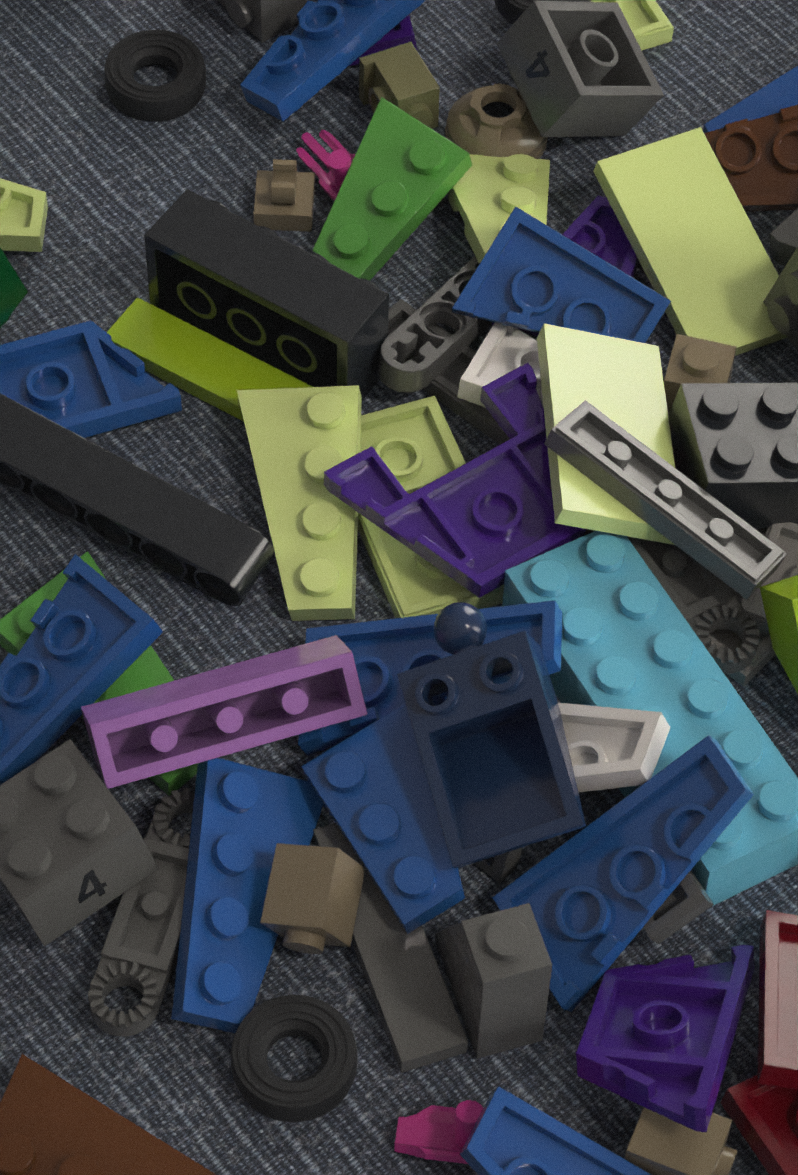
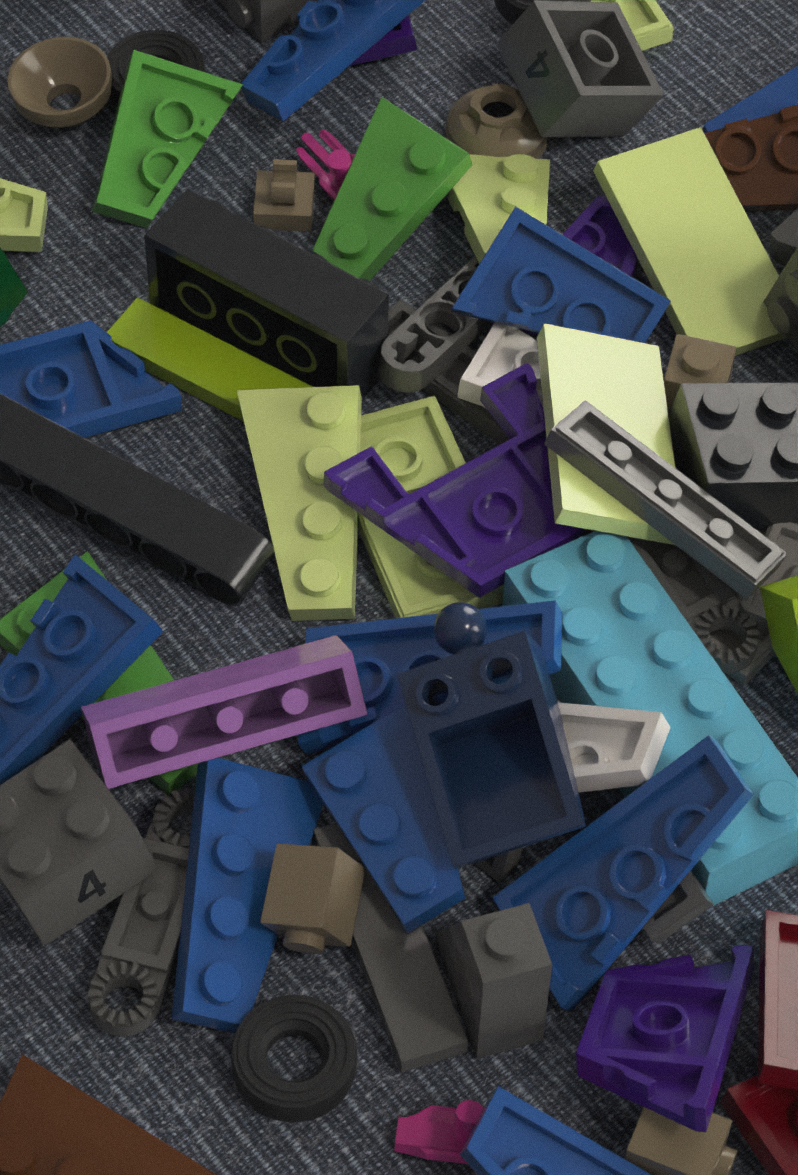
olive brick [359,42,440,129] -> none
none -> dark tan piece [7,37,112,128]
none -> bright green wing [92,50,243,228]

